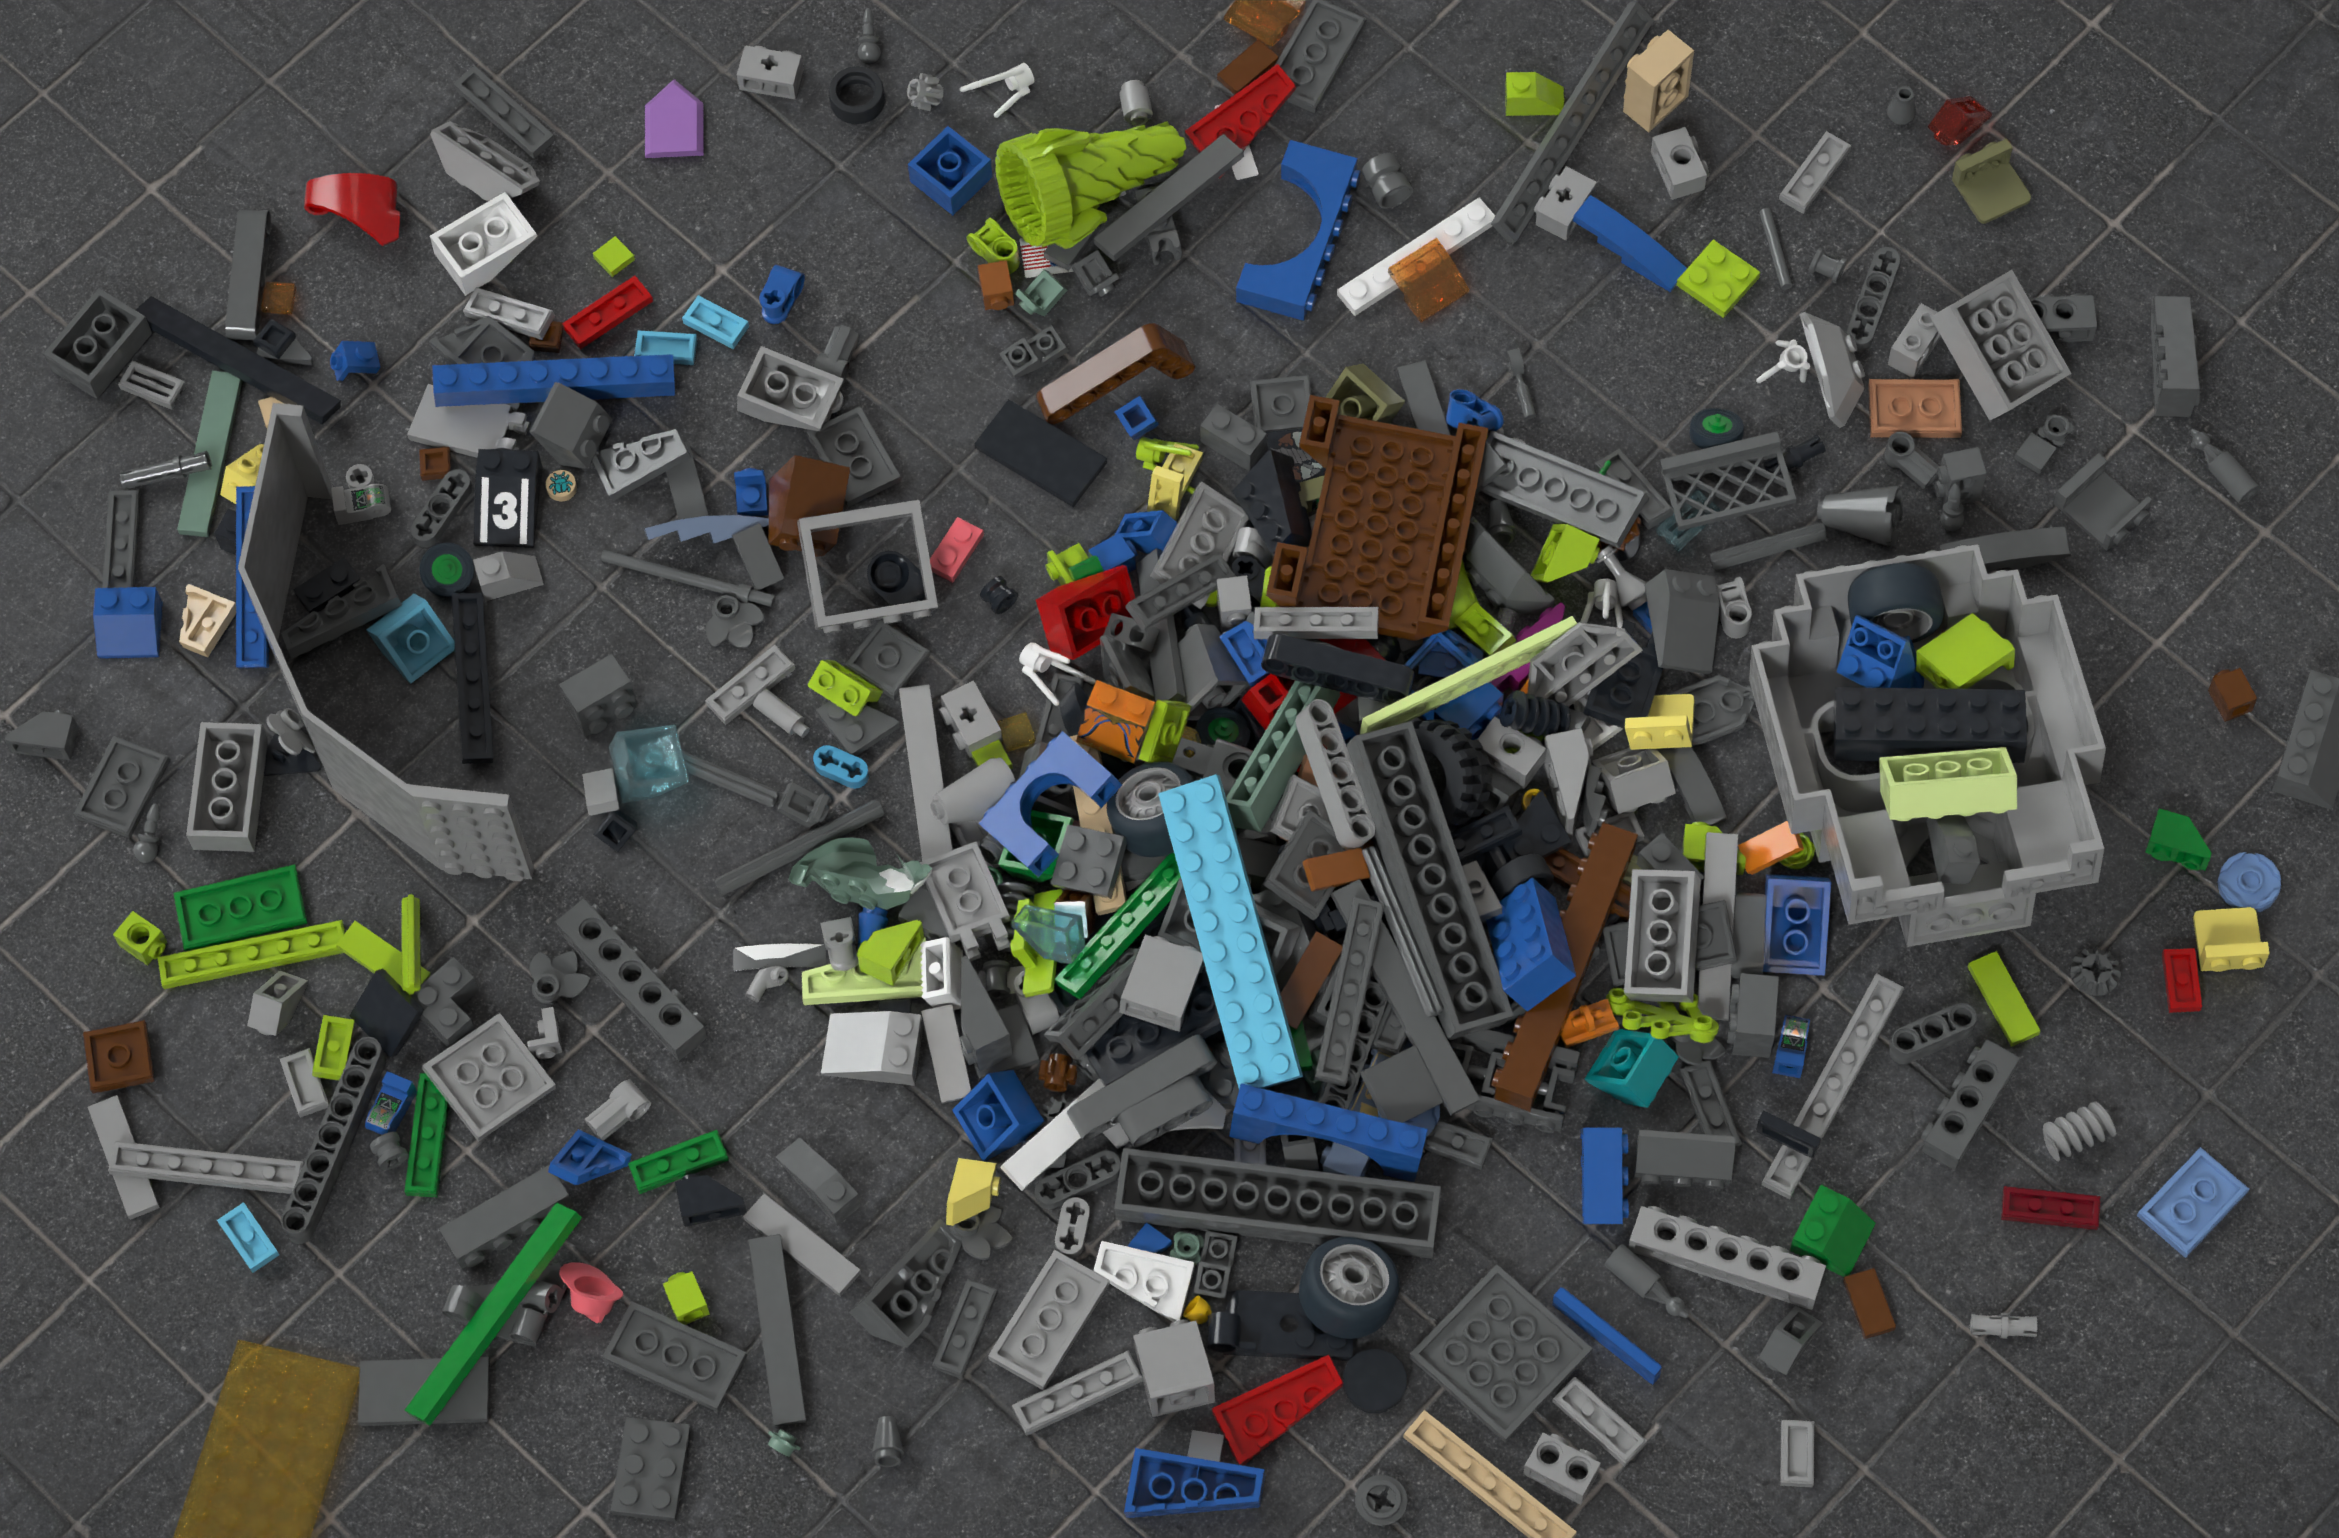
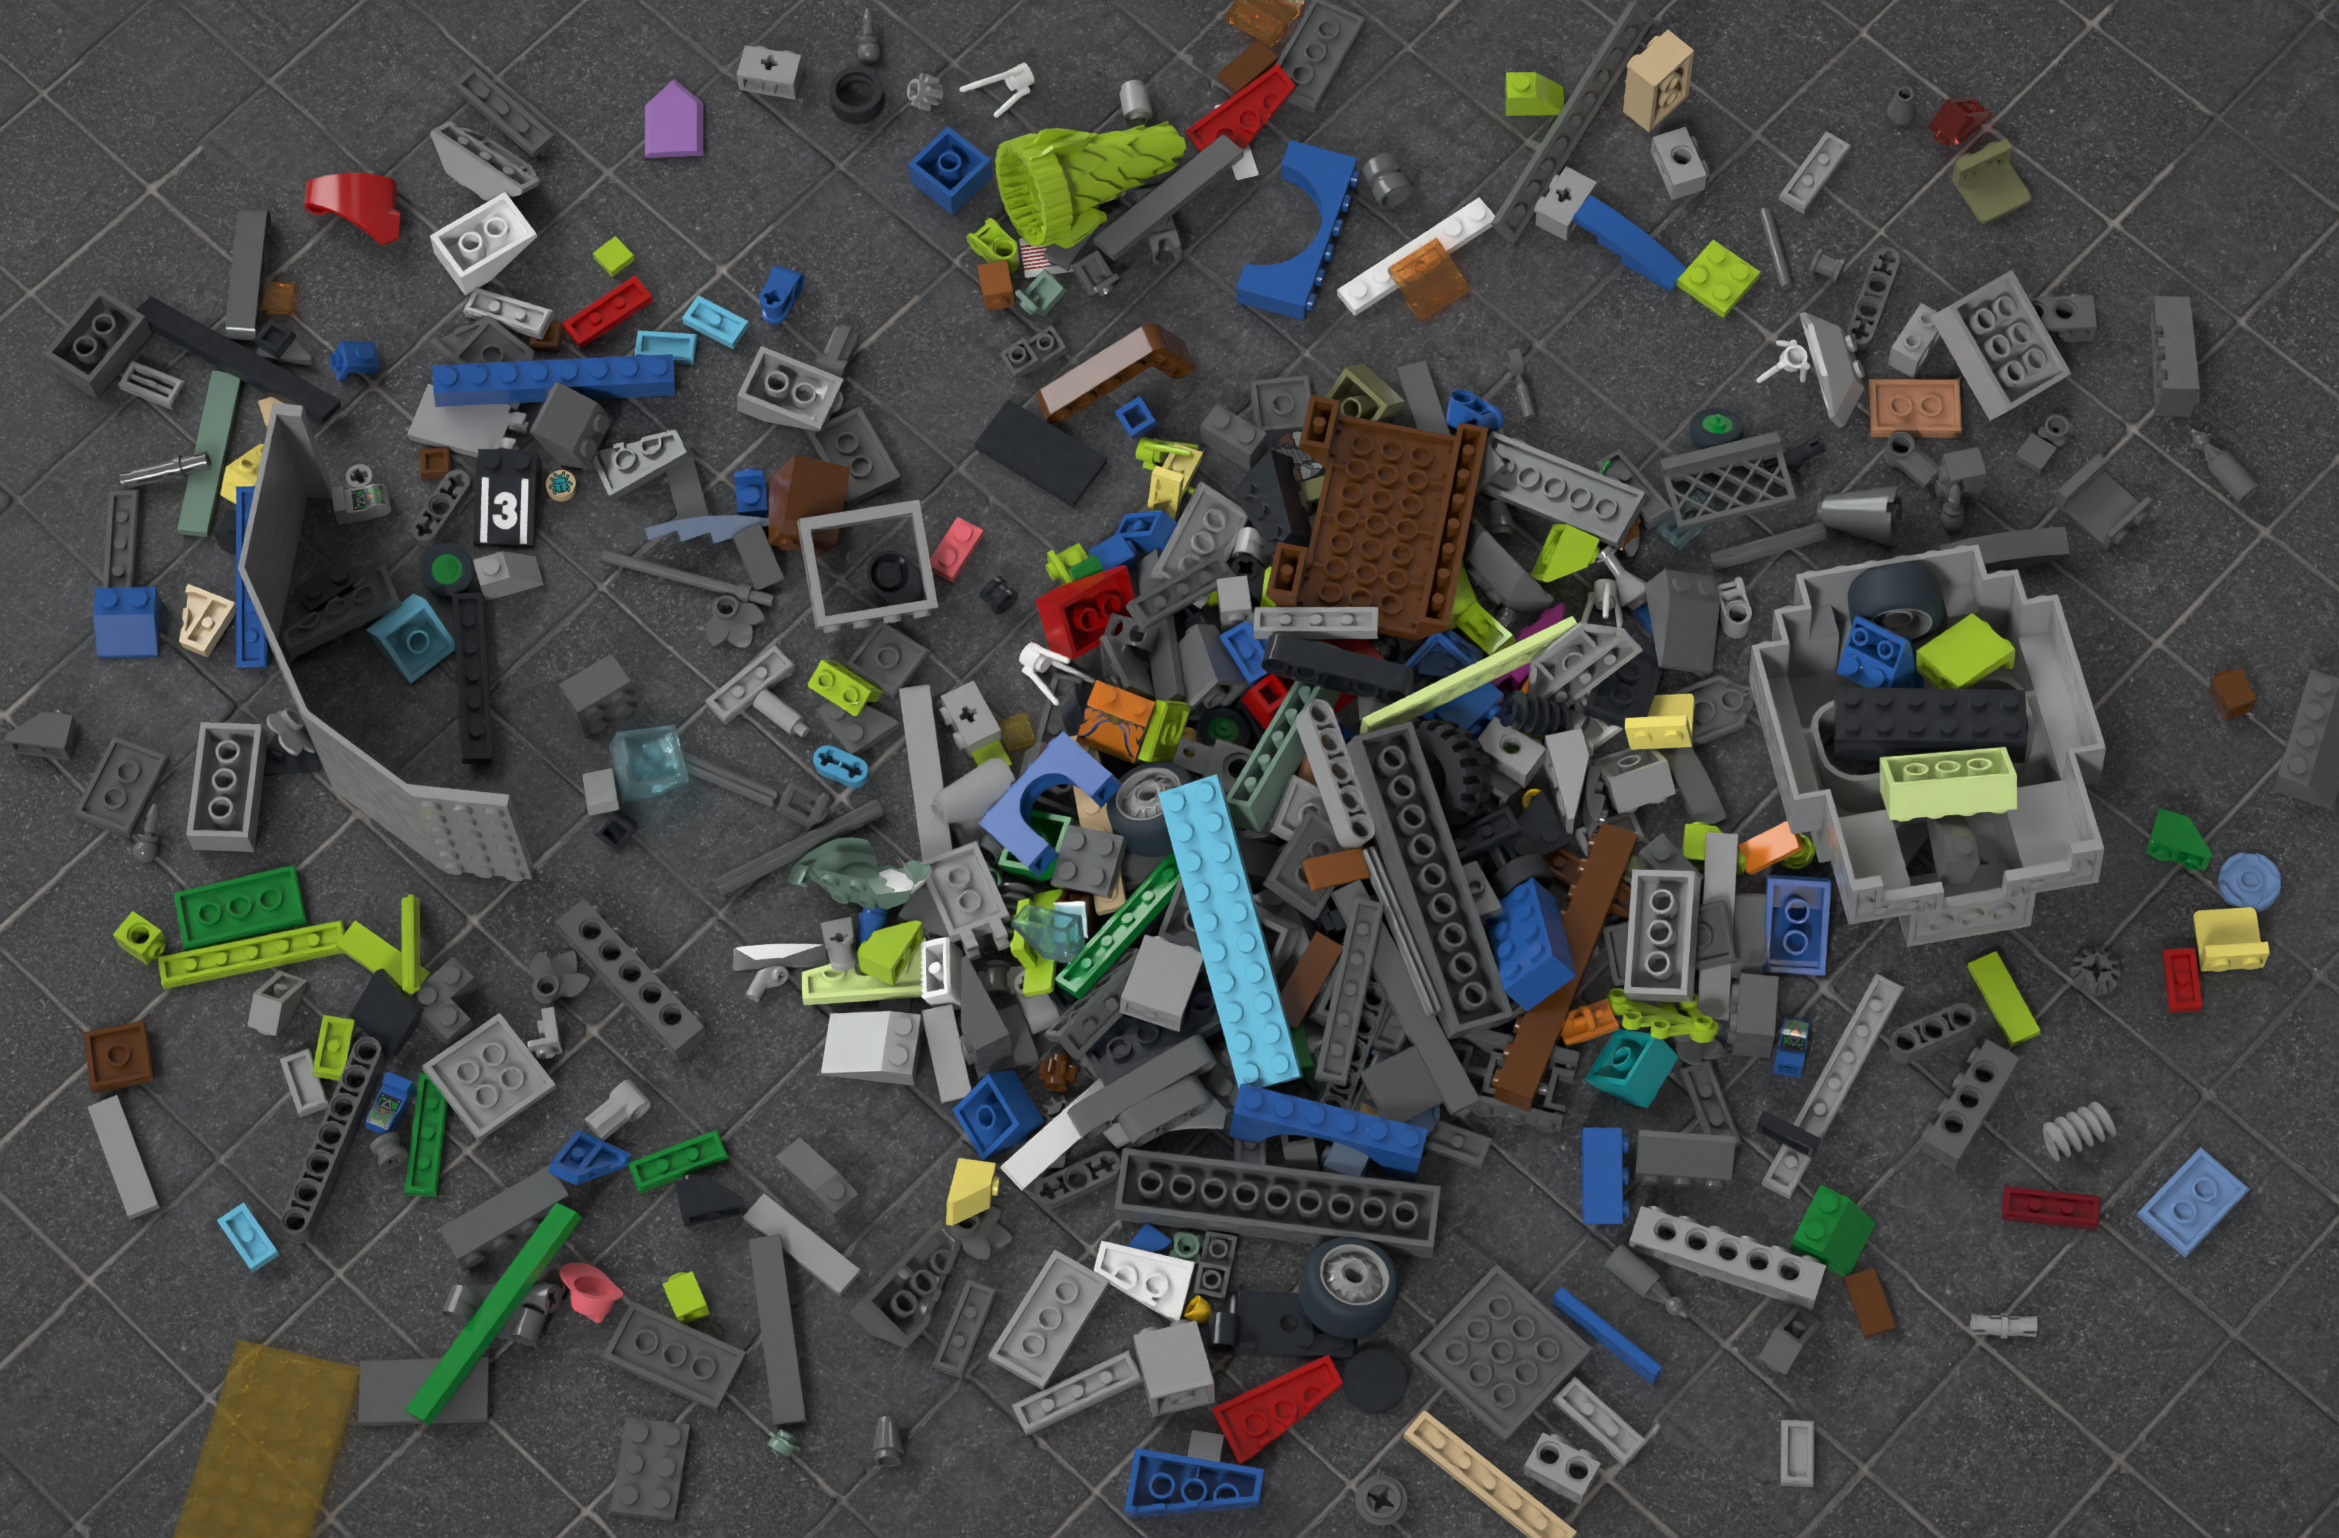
light grey tile [108,1141,304,1194] -> none
light grey beam [1055,1197,1090,1259] -> none

